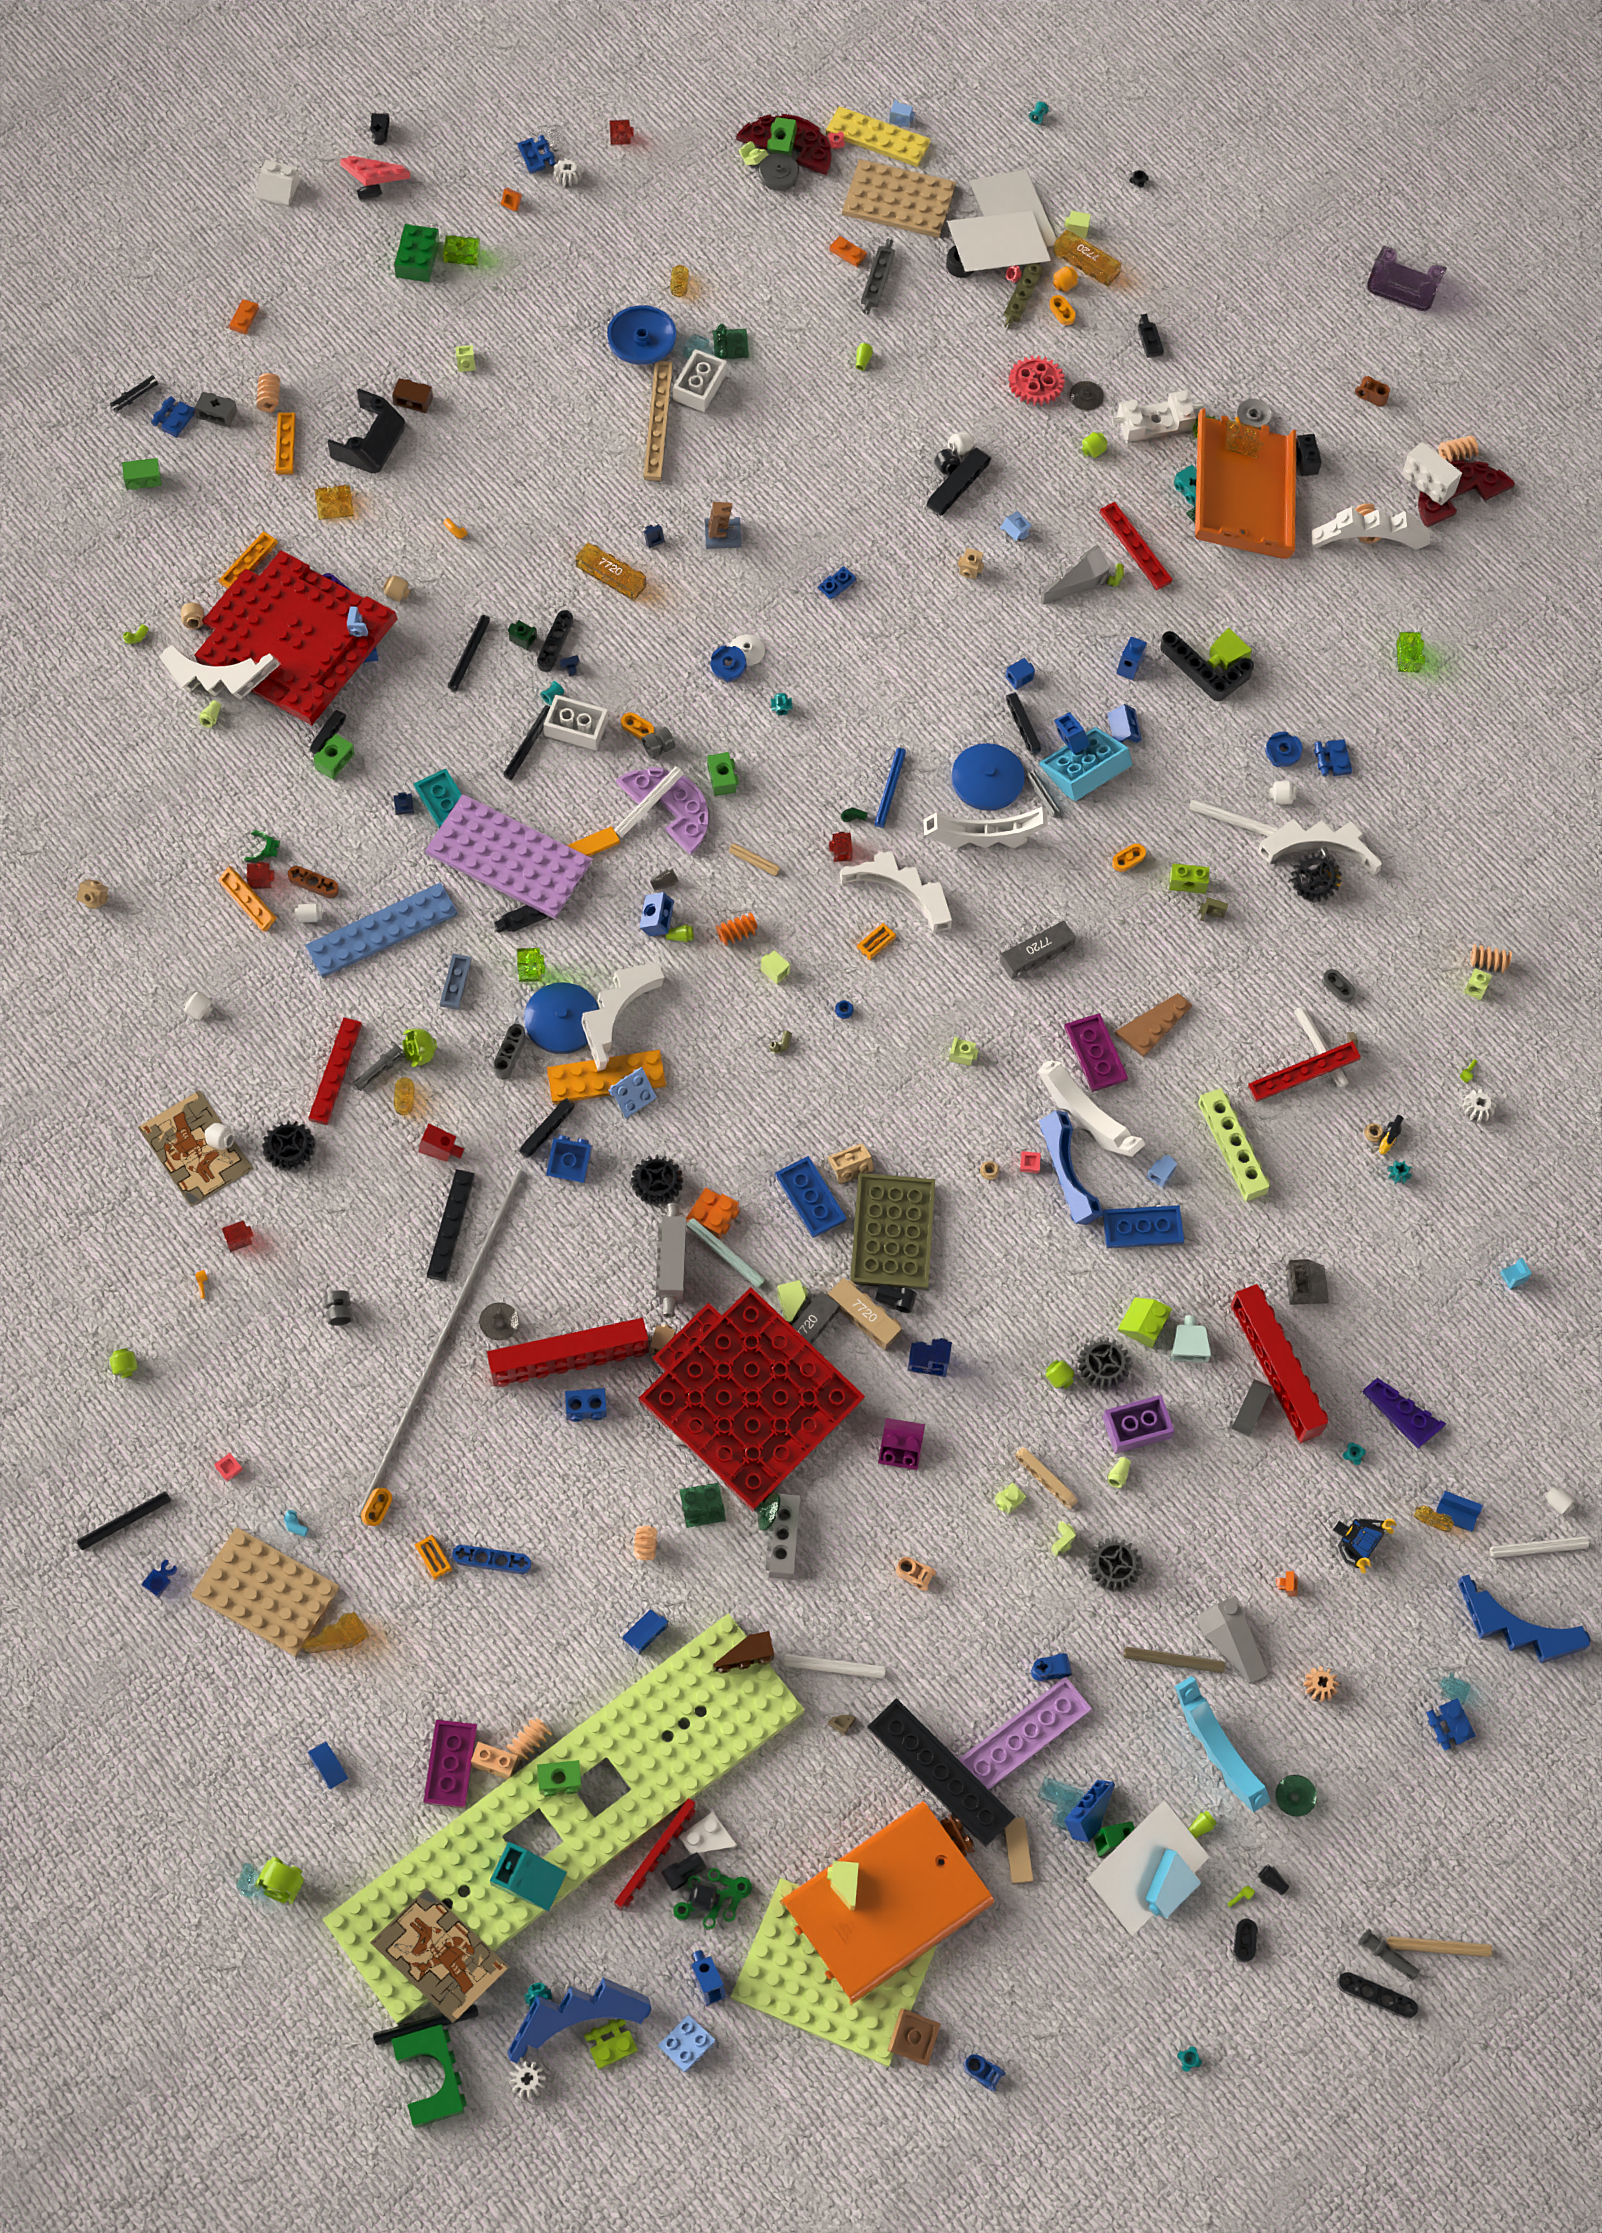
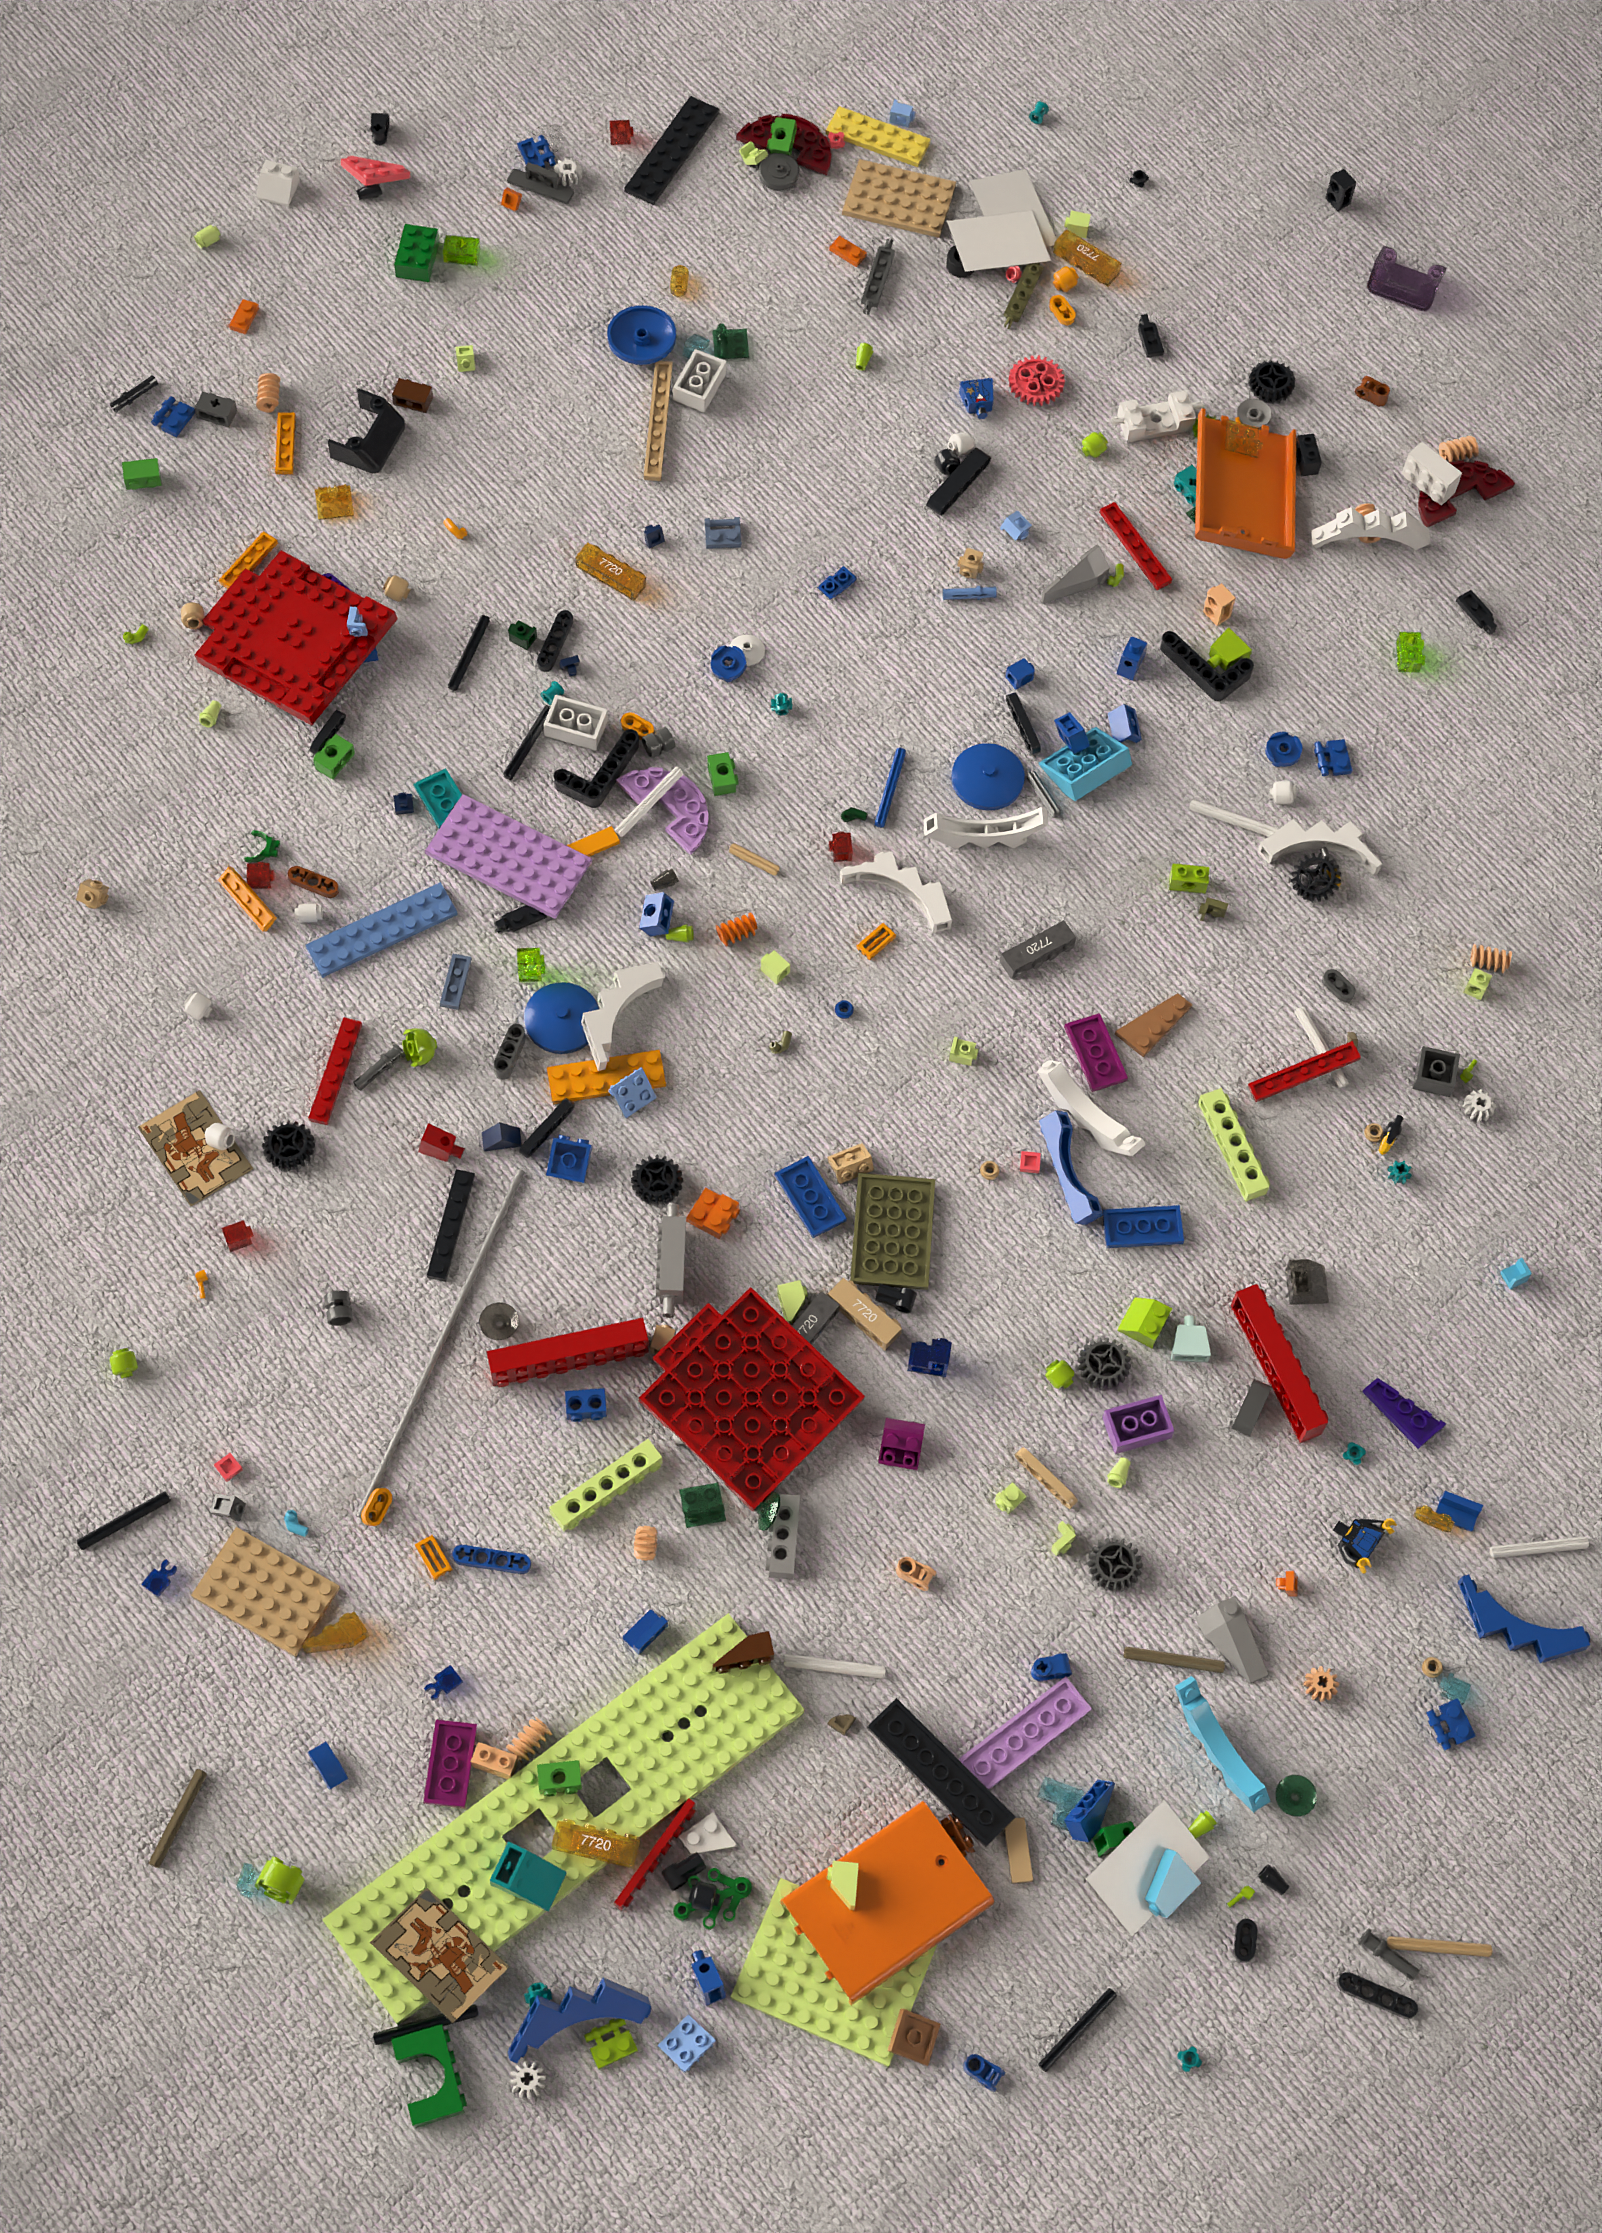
white arch [159,645,281,700] -> none
clear yellow plate [394,1077,415,1116] -> none
light aqua axle [686,1219,765,1288] -> none
medium nougat hinge [709,502,732,538] -> none
clear smoke dish [1069,381,1104,411] -> none
light orange plate [1112,843,1146,872] -> none
light blue brick [1147,1155,1178,1188] -> none
white brick [1545,1486,1575,1515] -> none
none -> dark tan axle [149,1769,207,1868]
none -> yellowish green brick [194,224,221,248]
none -> dark grey bracket [210,1493,246,1522]
none -> clear blue plate [424,1664,463,1701]
none -> dark blue slope [481,1122,522,1151]
none -> dark grey bracket [507,162,574,204]
none -> yellowish green brick [549,1439,663,1531]
none -> clear yellow brick [551,1819,641,1869]
none -> black beam [554,729,639,808]
none -> black plate [624,96,719,205]
none -> medium blue pin [943,586,997,600]
none -> blue torso [959,378,993,419]
none -> black axle [1038,1988,1117,2072]
none -> light nougat brick [1203,583,1235,626]
none -> black gear [1248,360,1295,404]
none -> black brick [1325,169,1357,211]
none -> dark grey brick [1412,1046,1460,1097]
none -> tan plate [1422,1657,1443,1678]
none -> black hinge [1456,590,1497,635]

